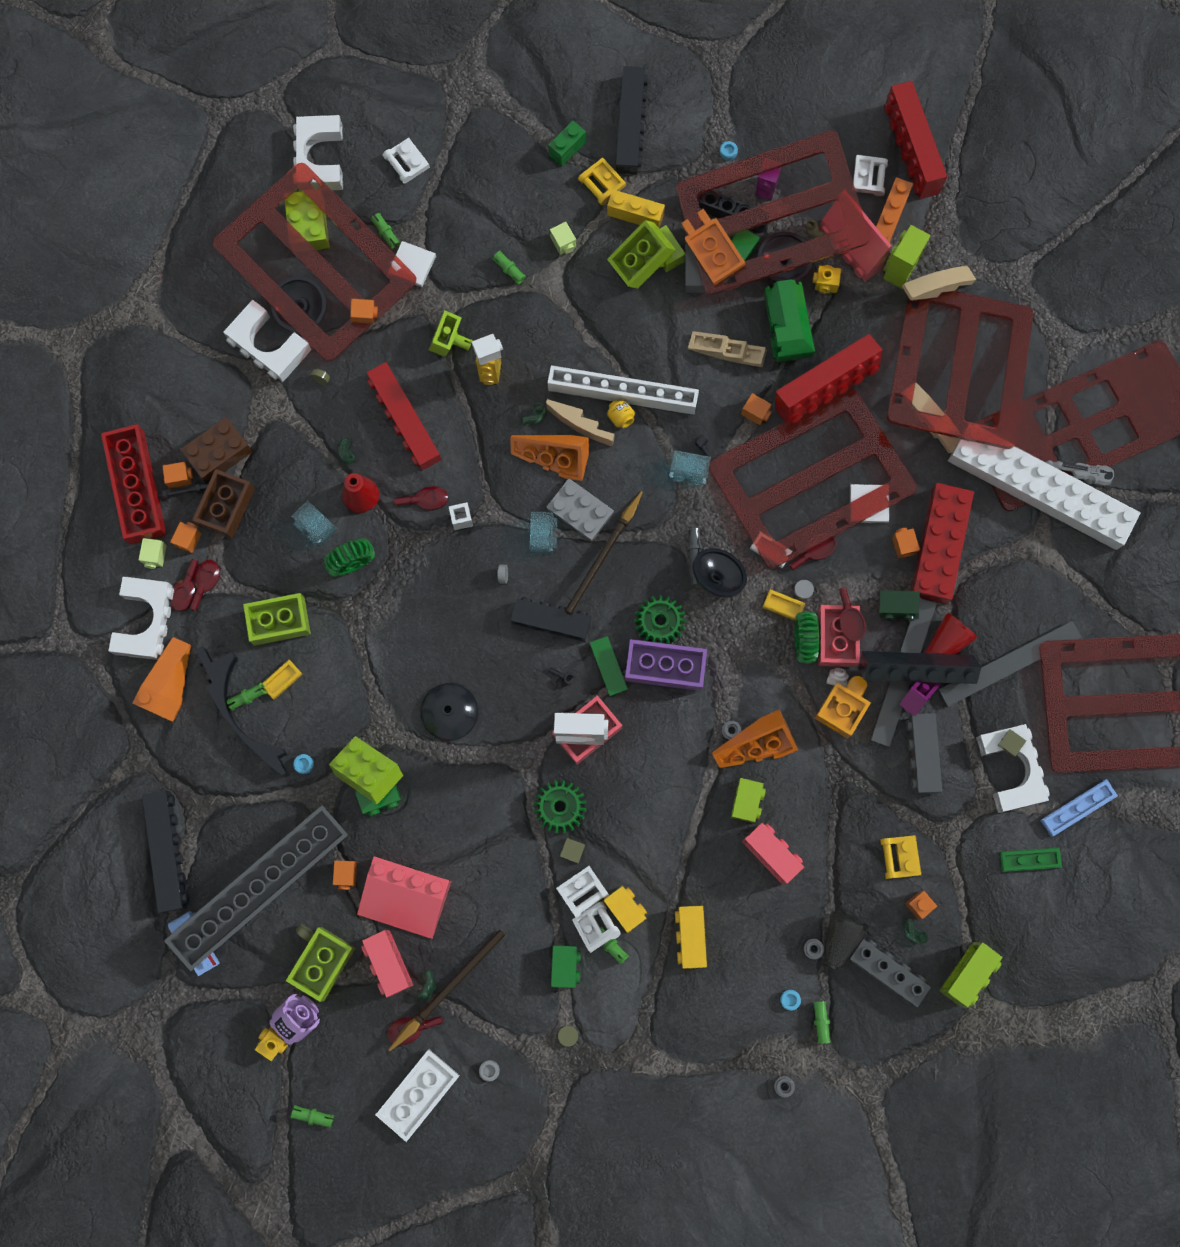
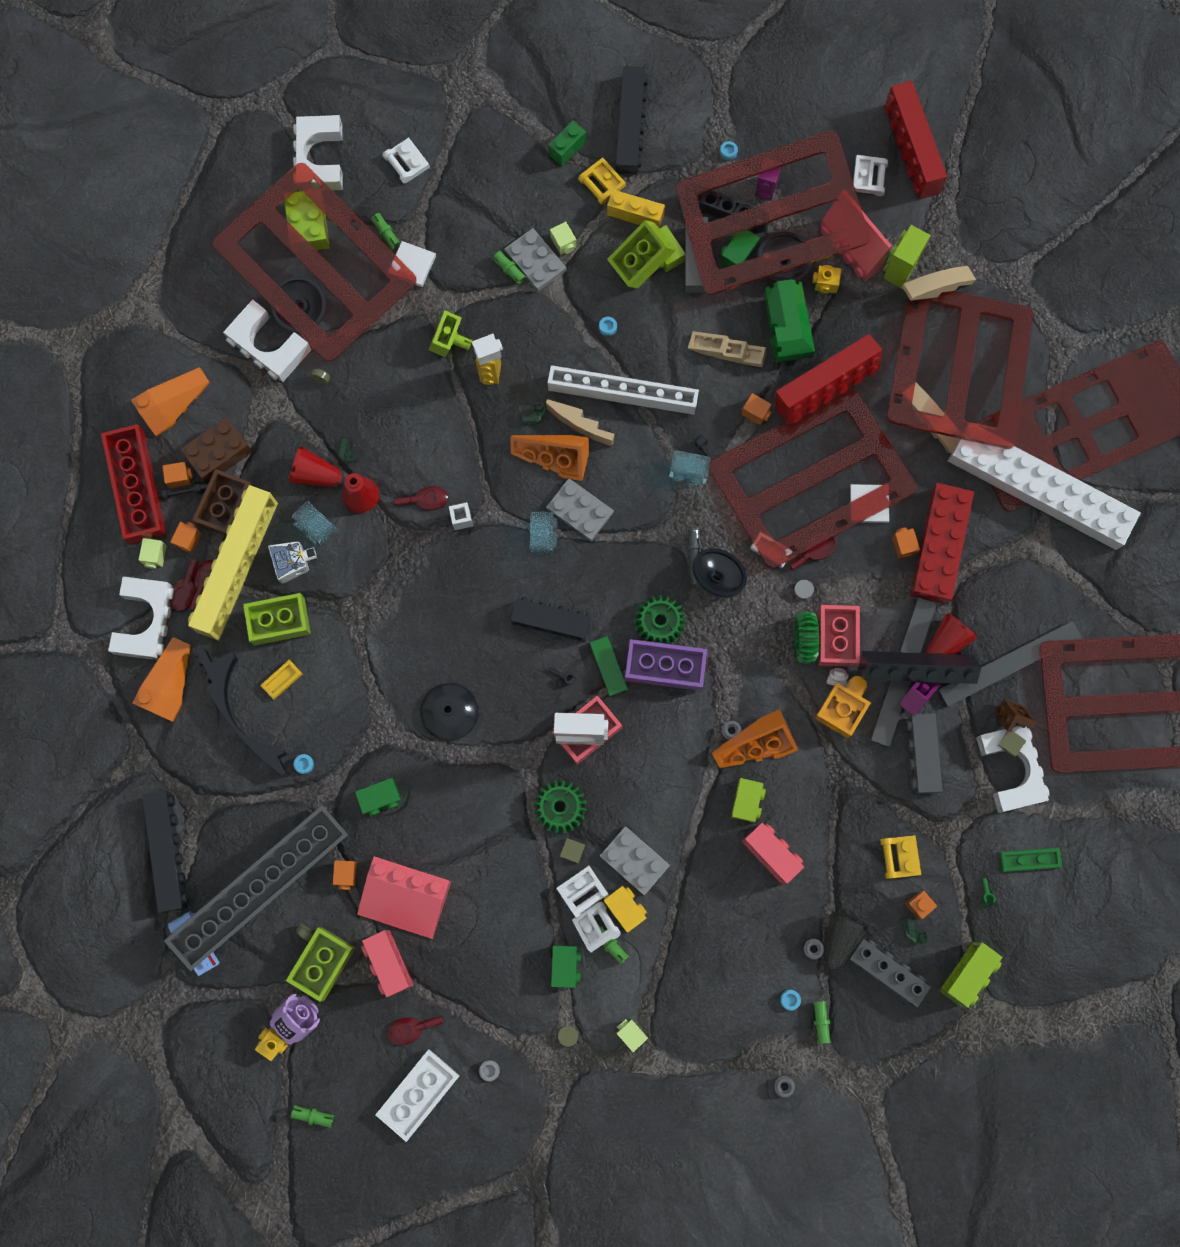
bright green pin [227,682,267,711] -> none
green gear [323,538,375,577] -> none
lime brick [329,736,403,805] -> none
orange brick [350,299,378,324] -> none
red brick [366,362,442,471] -> none
dark brown piece [388,930,505,1051] -> none
clear green arm [417,970,436,1000] -> none
light grey tile [497,565,508,584] -> none
dark brown piece [565,491,643,615] -> none
yellow head [607,400,635,428] -> none
yellow brick [675,906,707,968] -> none
orange tile [681,209,746,285] -> none
yellow tile [762,589,805,621] -> none
olive arm [806,219,827,242] -> none
dark red piece [839,587,866,641] -> none
orange brick [876,177,913,243] -> none
dark green brick [879,590,920,621] -> none
light blue tile [1040,779,1118,837] -> none
light grey piece [1045,460,1114,485] -> none
none -> orange wedge [131,367,210,437]
none -> light yellow brick [188,485,278,641]
none -> torso [268,542,317,584]
none -> red cone [288,446,343,488]
none -> light grey plate [504,228,567,291]
none -> medium azure tile [599,317,617,336]
none -> light grey plate [600,826,670,896]
none -> yellowish green brick [616,1019,648,1052]
none -> green hand [981,878,996,907]
none -> reddish brown bracket [996,699,1037,732]

